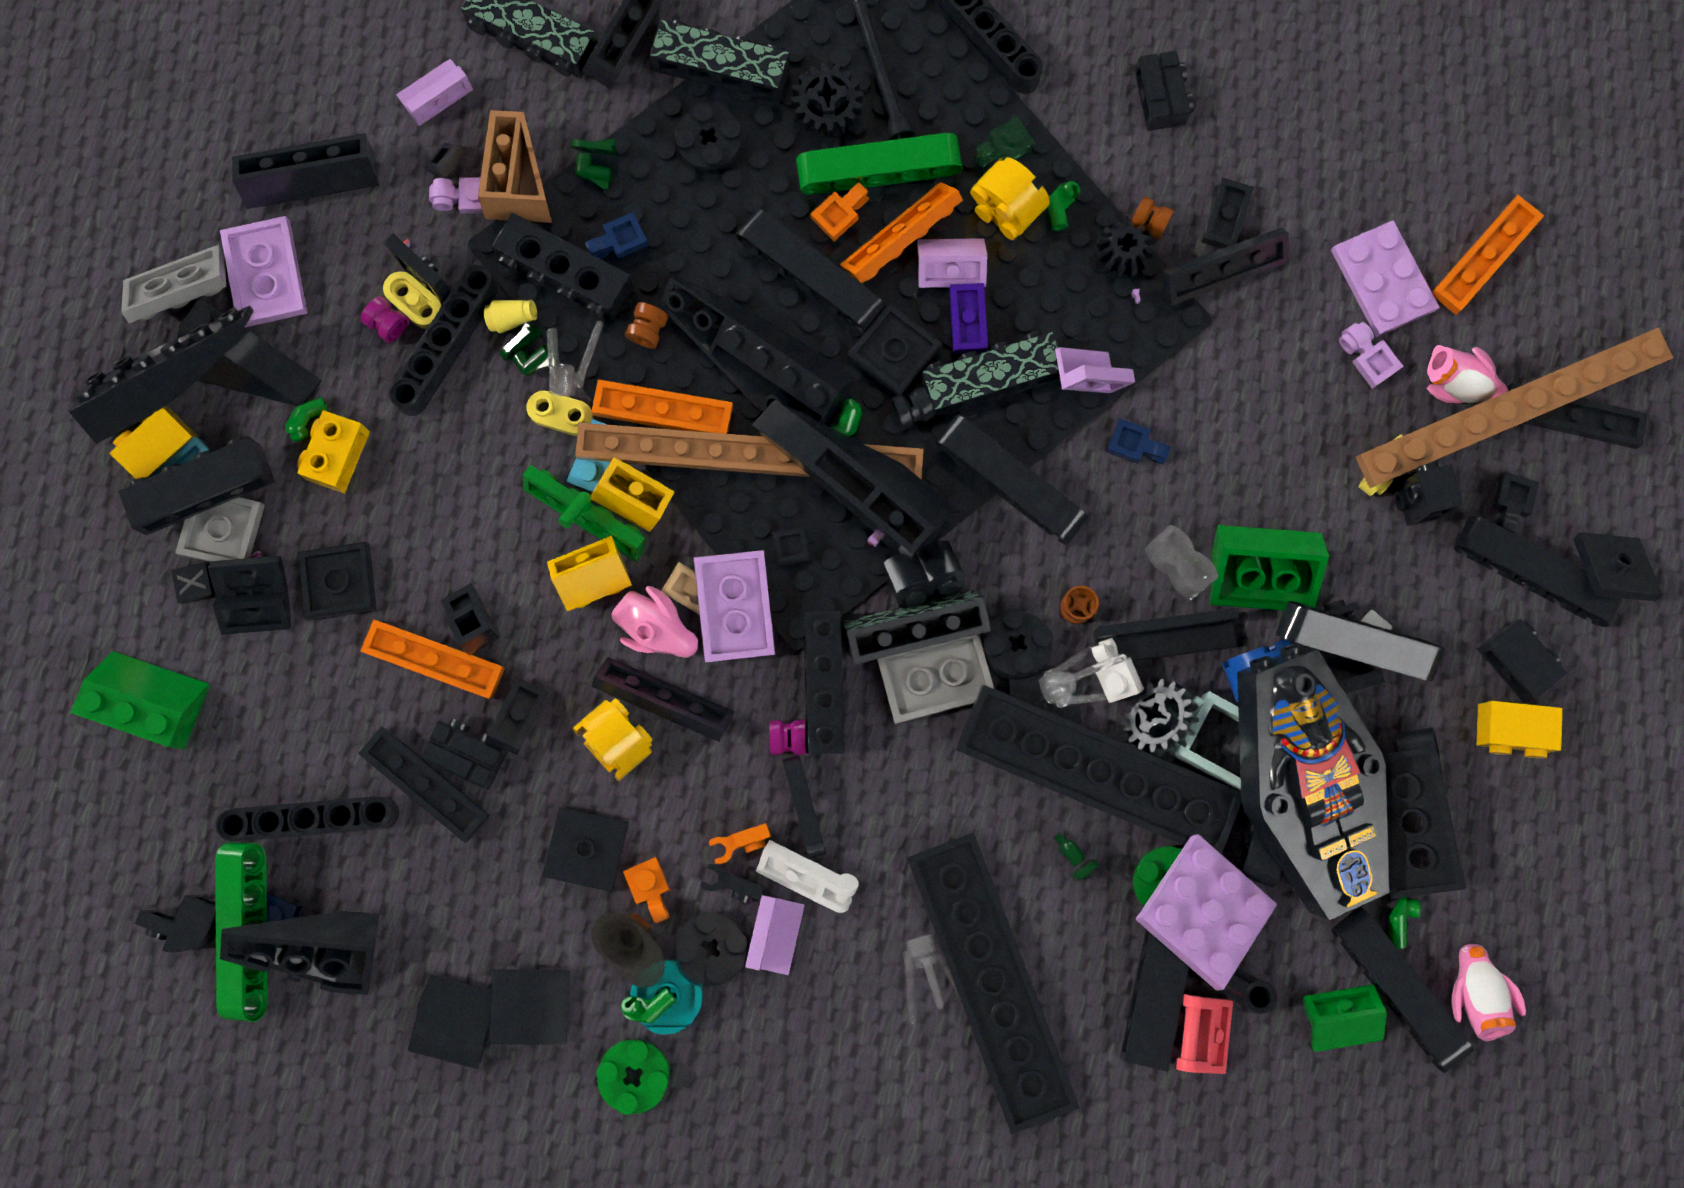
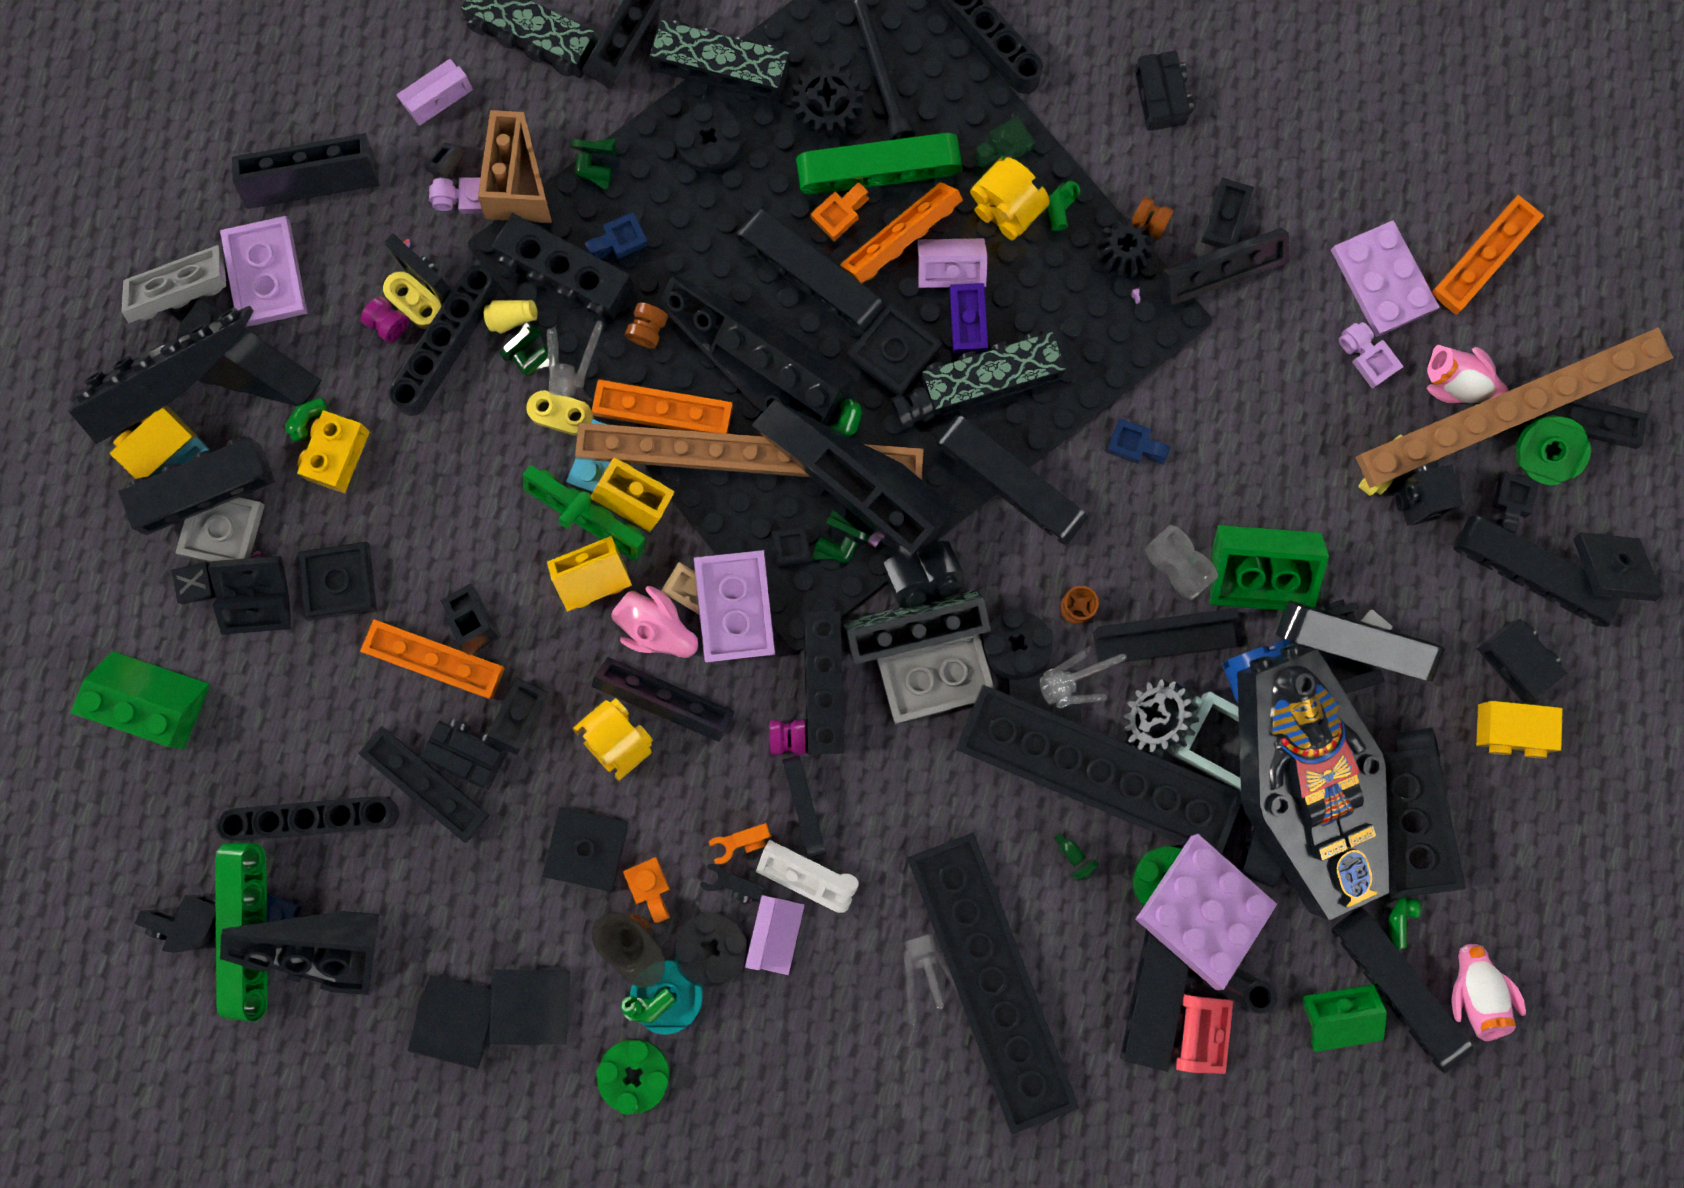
lavender panel [1055,347,1135,393] -> none
white plate [1092,638,1144,703] -> none
none -> dark green piece [811,510,871,563]
none -> green plate [1515,415,1591,485]

